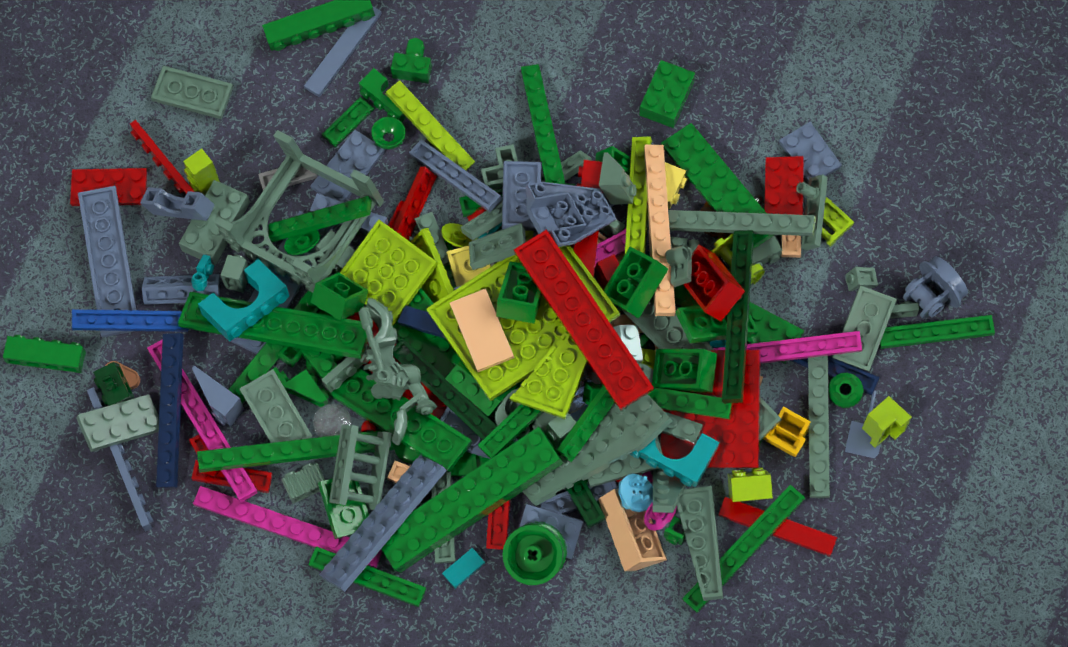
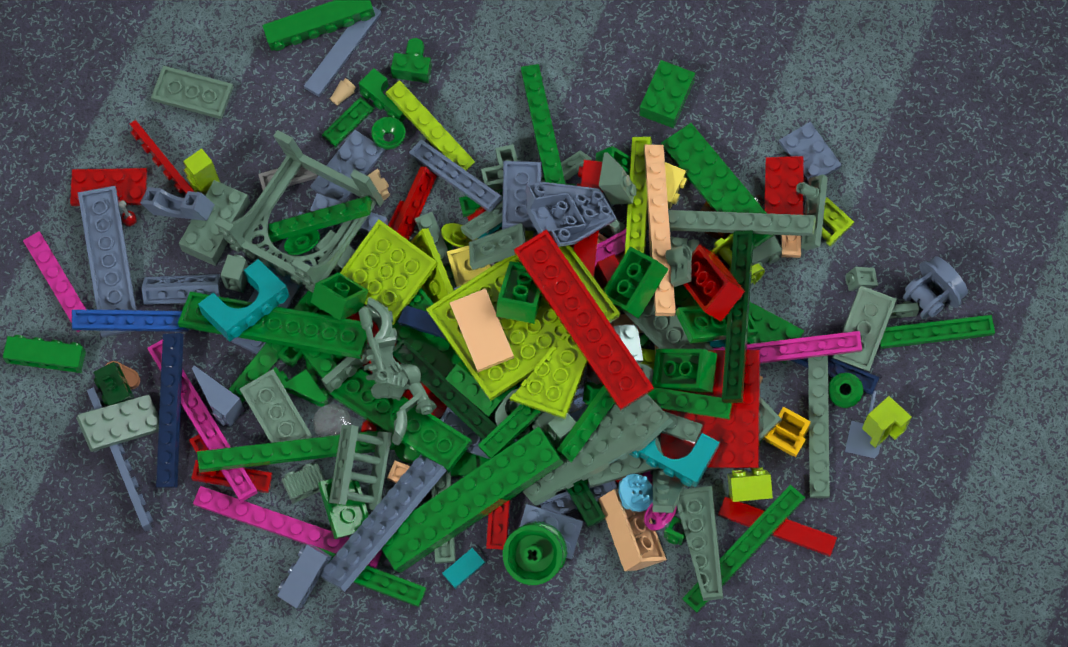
teal plate [191,254,214,291] -> none
none -> dark pink plate [23,231,86,332]
none -> red hinge [119,200,137,226]
none -> sand blue brick [277,544,332,608]
none -> tan cone [330,78,356,106]
none -> tan brick [367,169,390,200]

